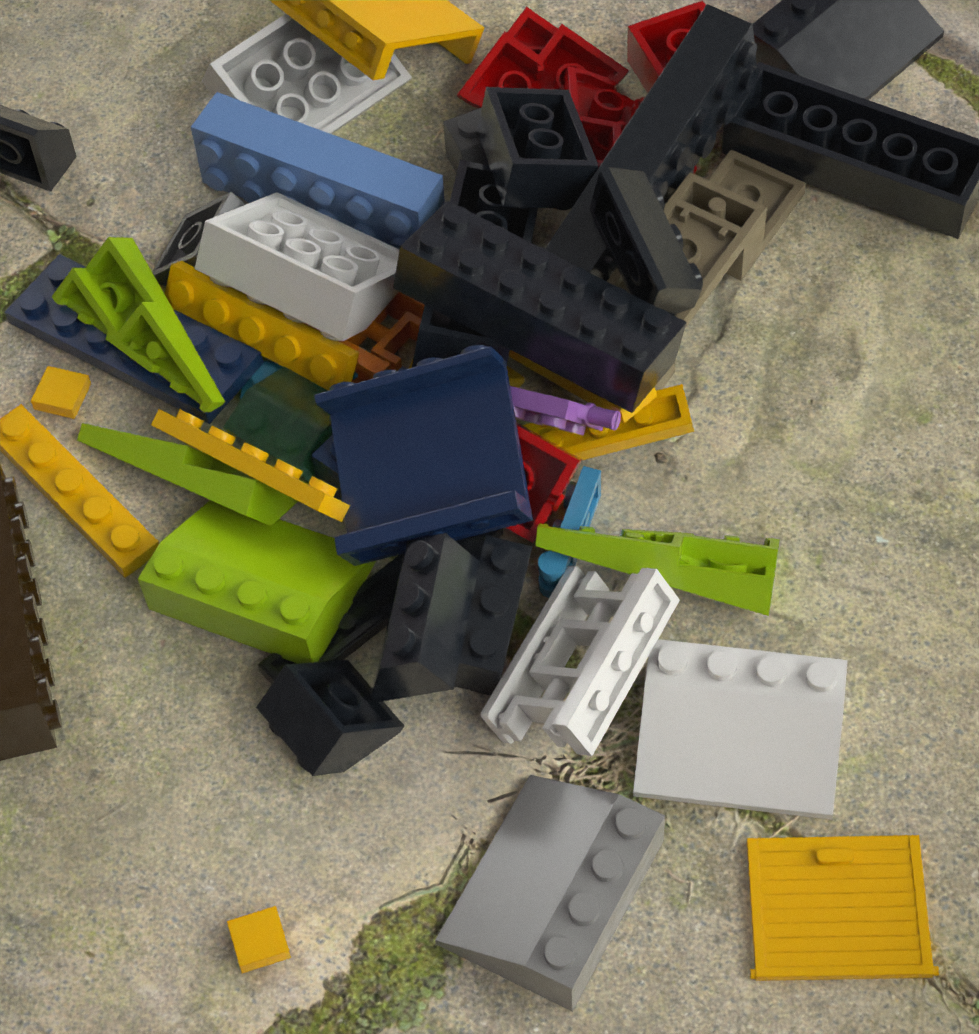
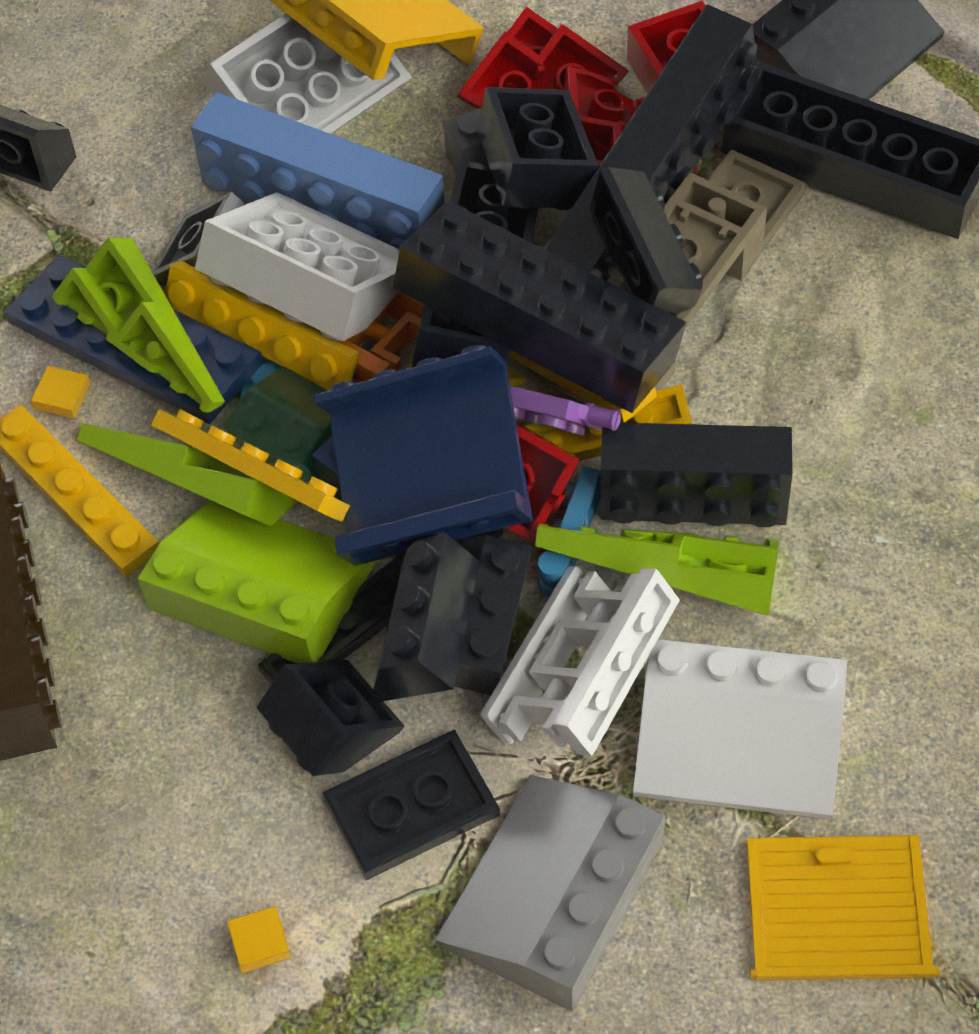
none -> black tile [322,729,500,881]
none -> black brick [600,423,793,527]

